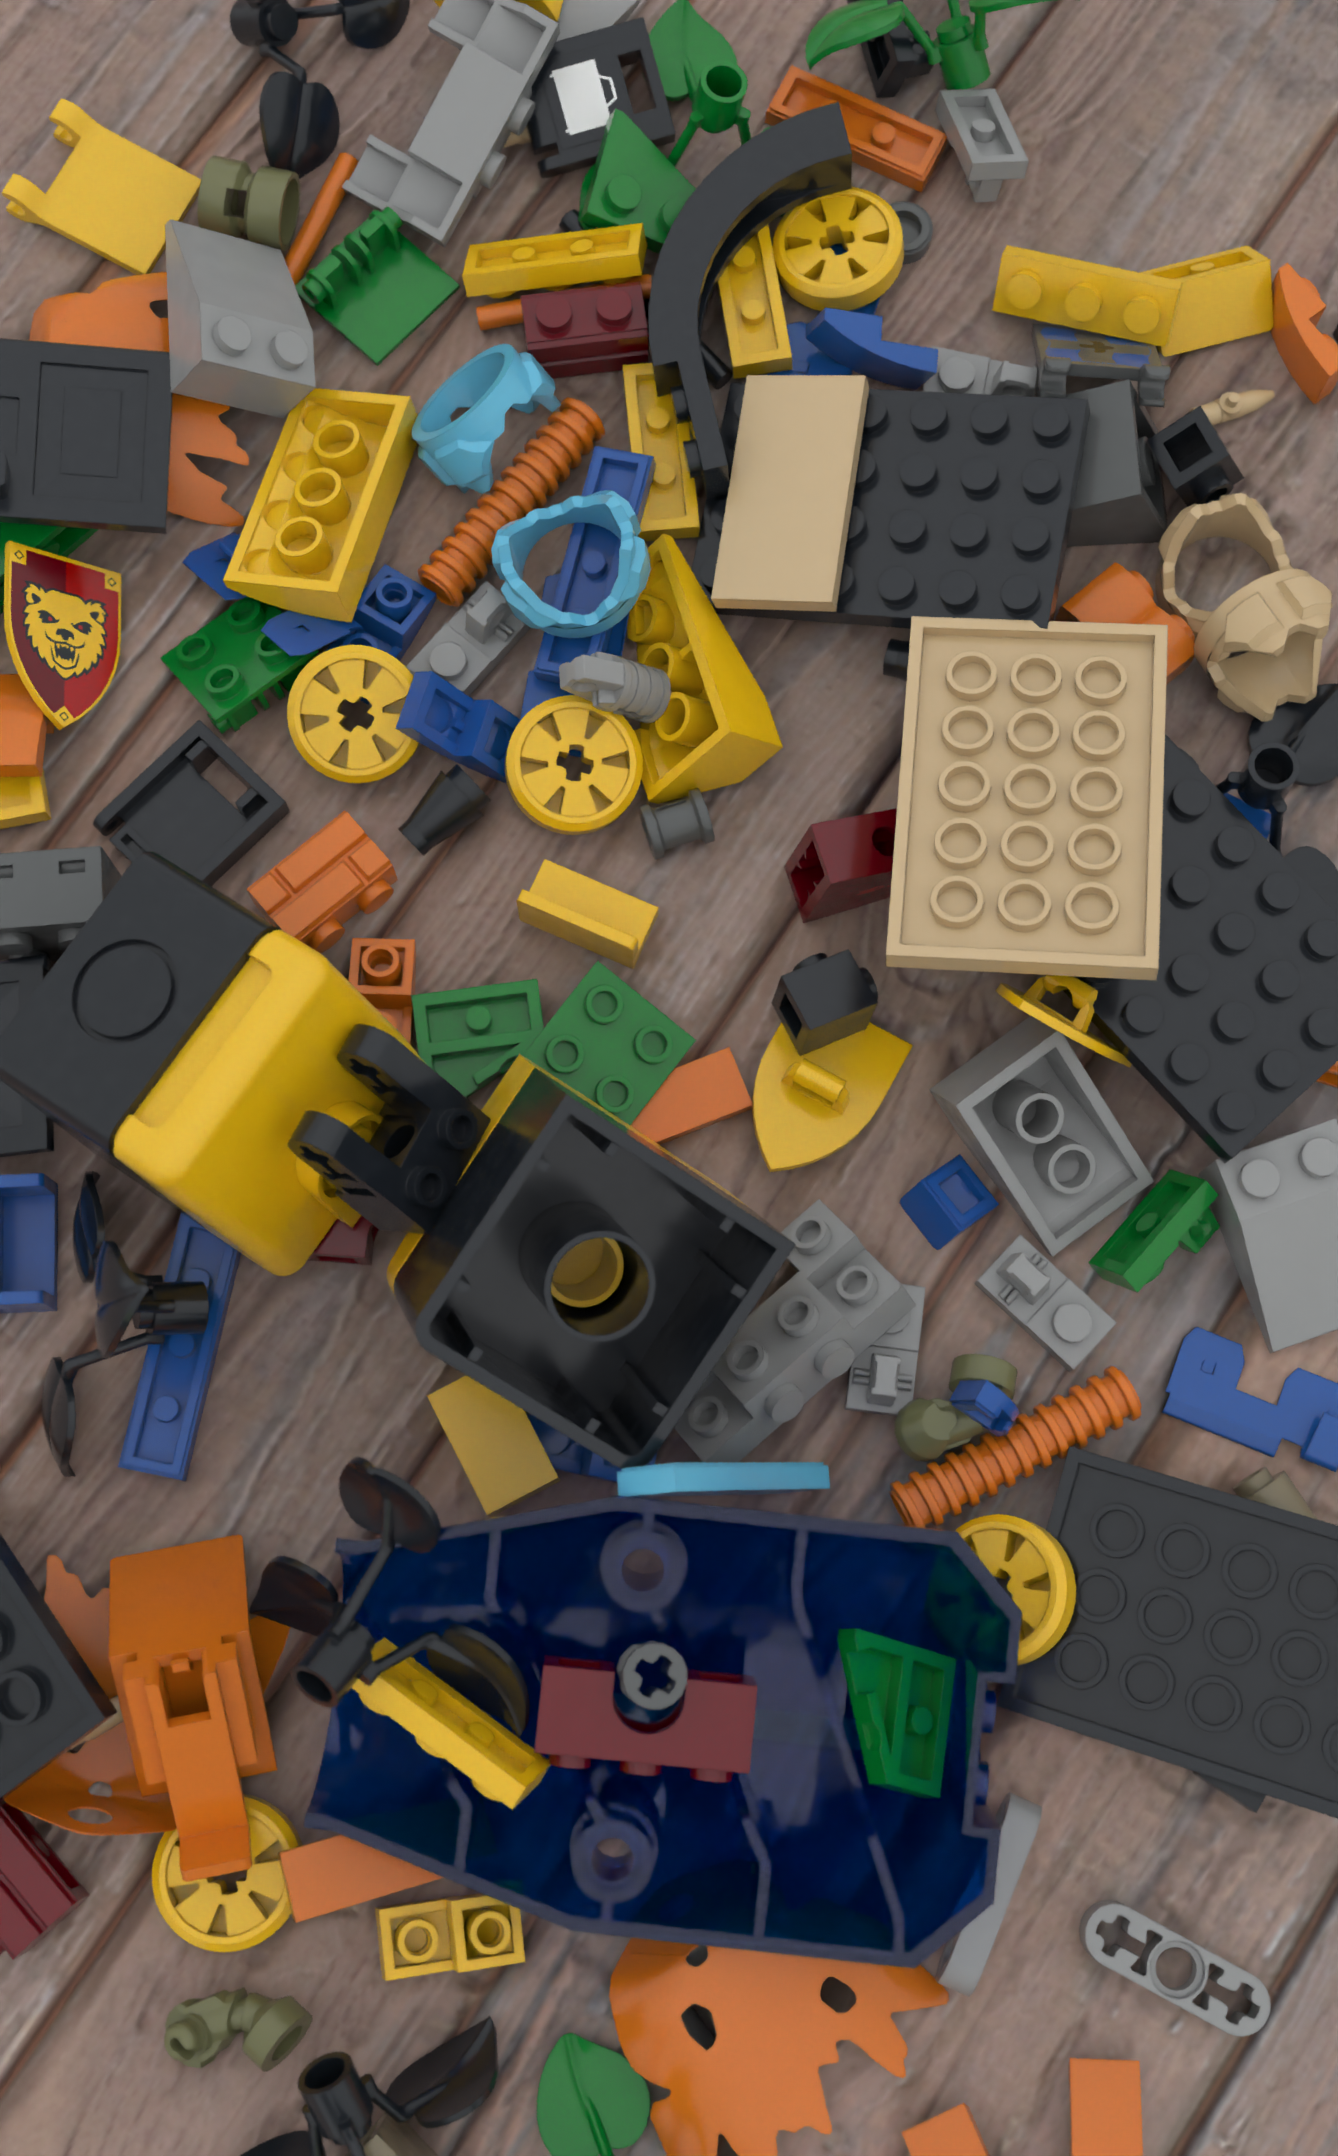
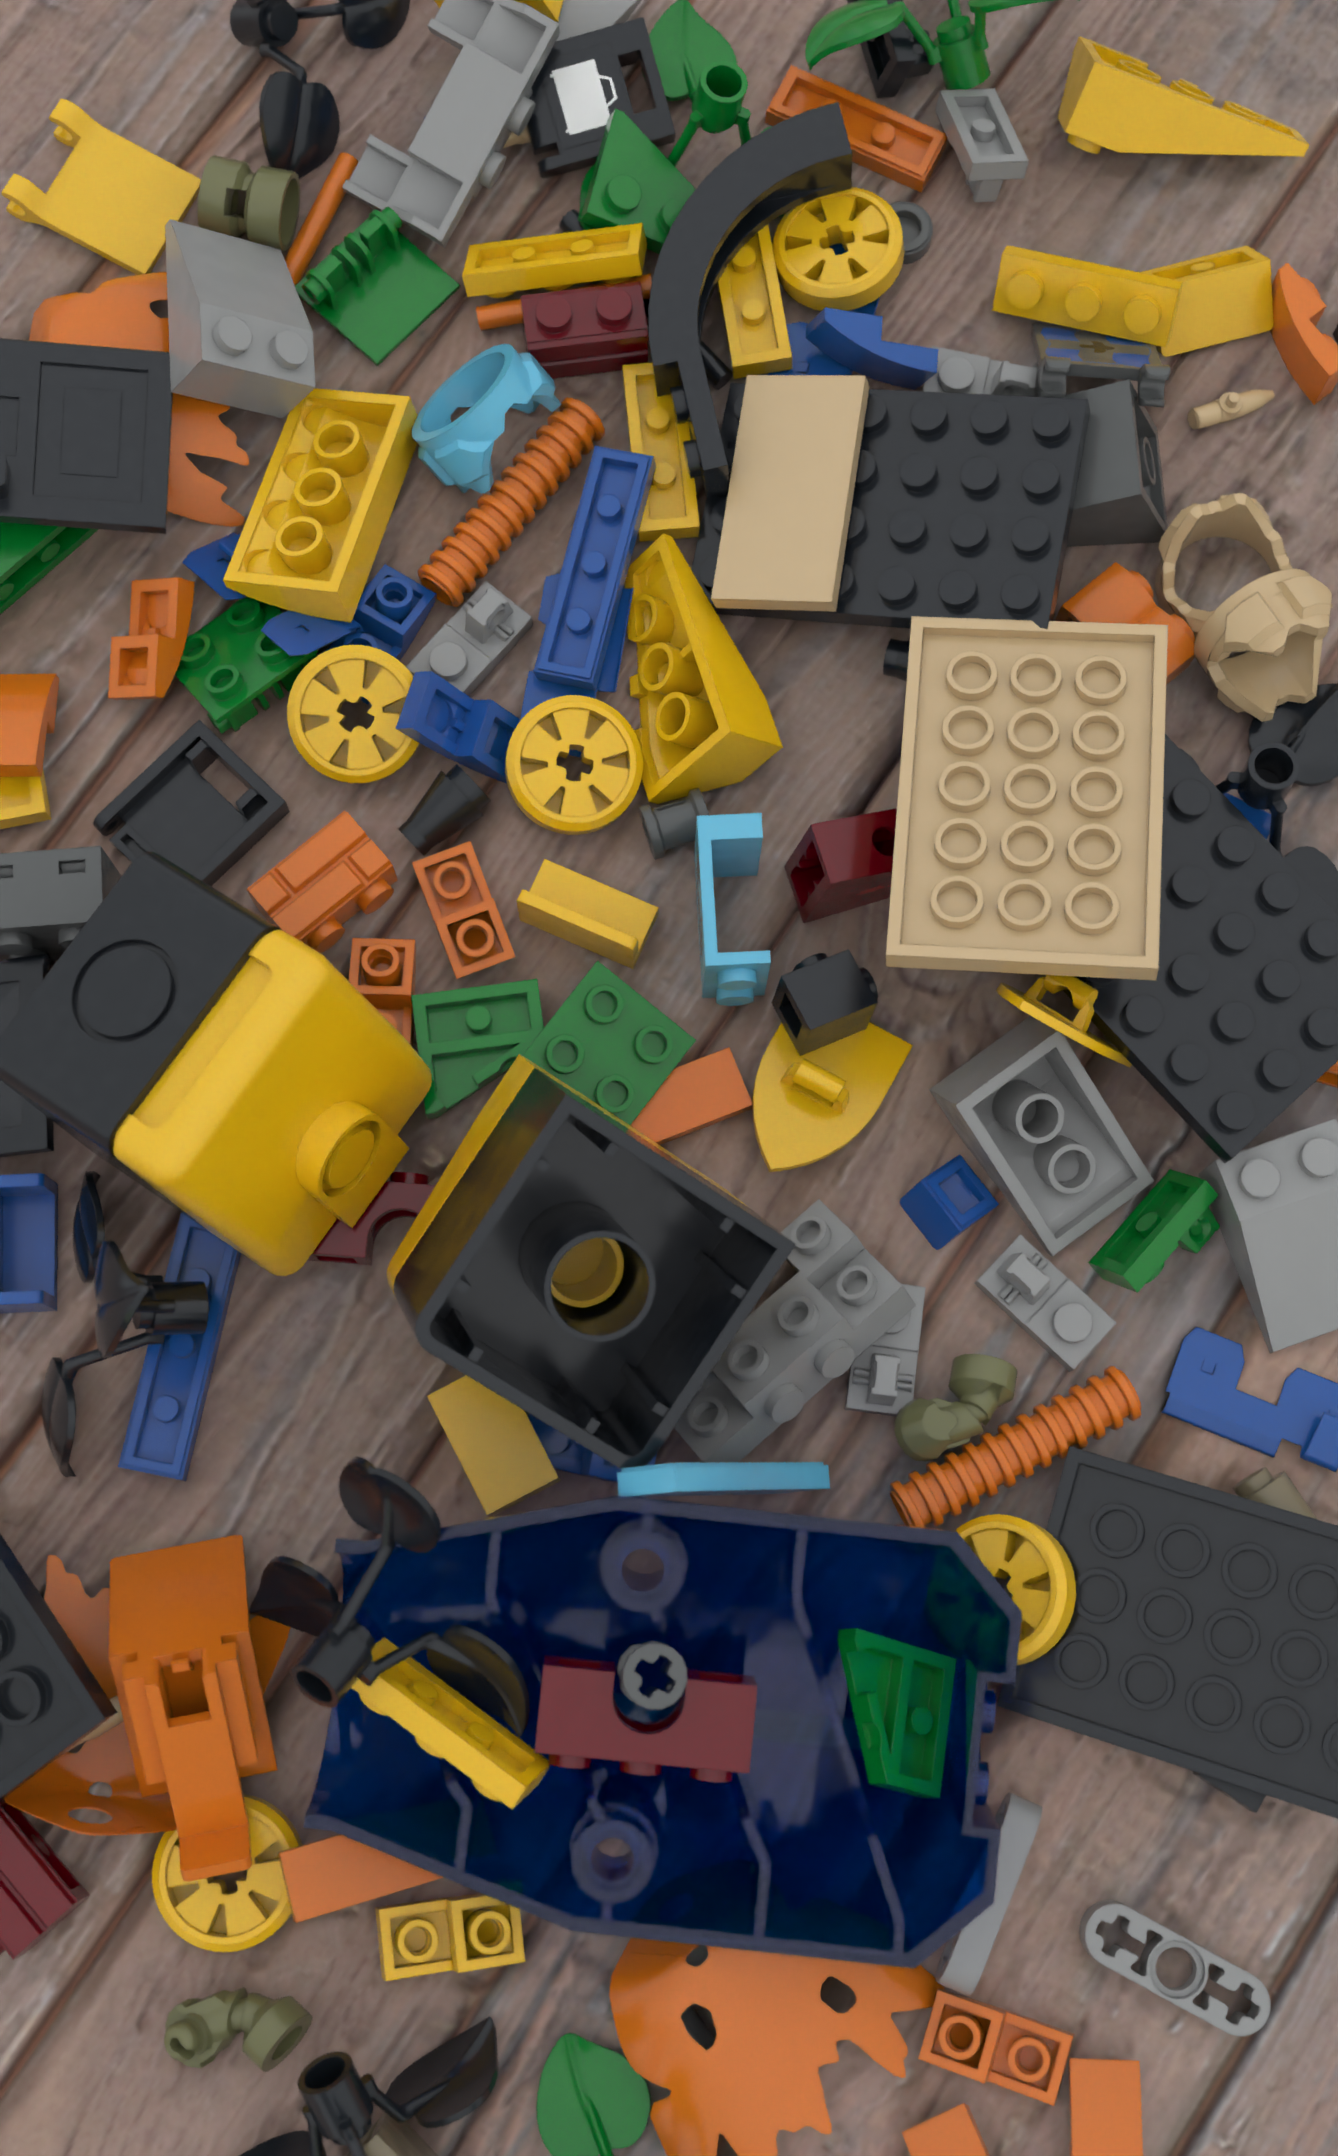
shield [4,540,121,731] -> none
black brick [288,1024,491,1234] -> none
medium azure piece [491,490,651,638] -> none
light grey hinge [559,652,671,723] -> none
blue tile [949,1380,1019,1437] -> none
black brick [1147,406,1244,507] -> none
none -> orange slope [108,577,195,700]
none -> orange slope [412,841,516,979]
none -> medium azure panel [694,813,771,1006]
none -> orange slope [918,1989,1075,2106]
none -> yellow wedge [1058,36,1309,157]

